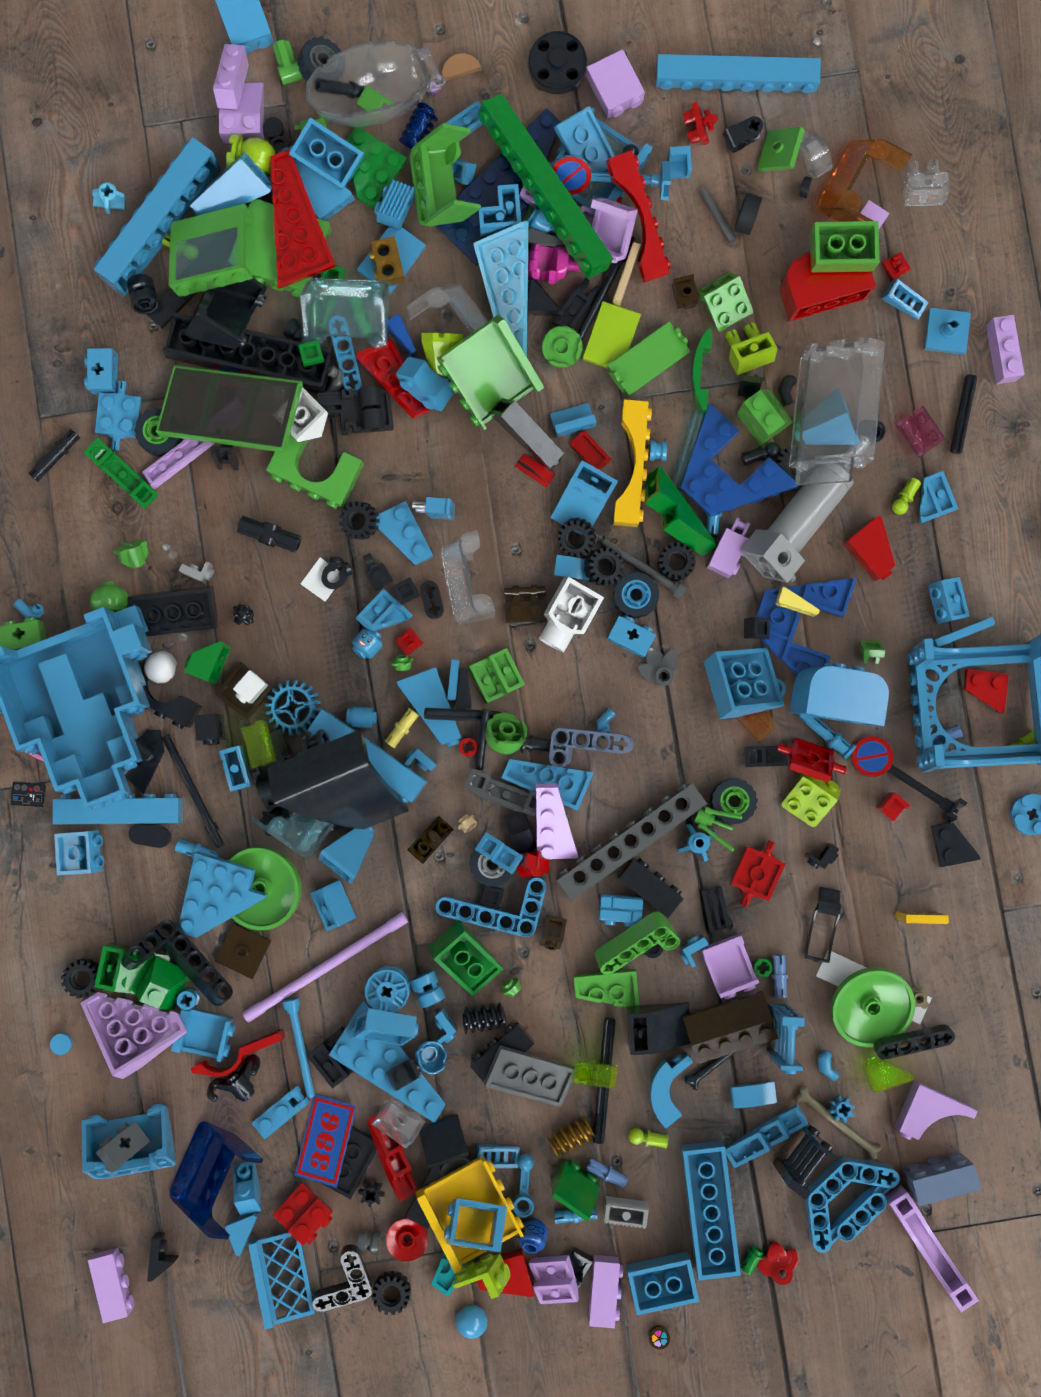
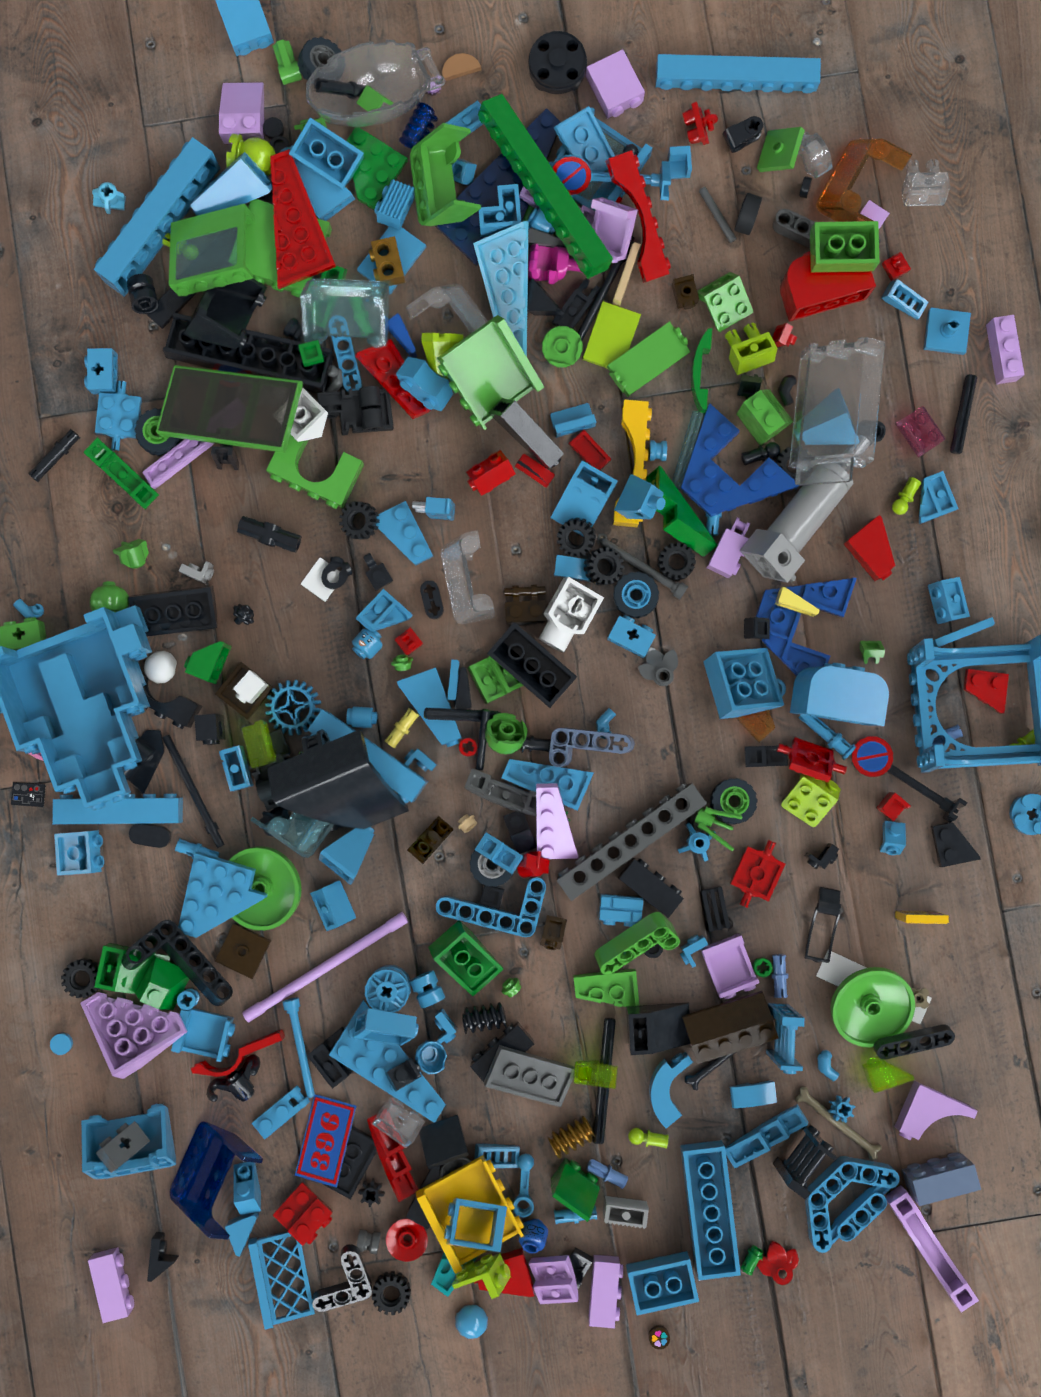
lavender brick [213,44,249,110] -> none
black tile [392,577,420,606] -> none
none -> red brick [466,450,516,496]
none -> black slope [487,622,577,708]
none -> dark azure torso [614,474,665,519]
none -> dark grey beam [772,209,815,248]
none -> red tile [772,323,797,347]
none -> dark azure bracket [880,821,906,855]

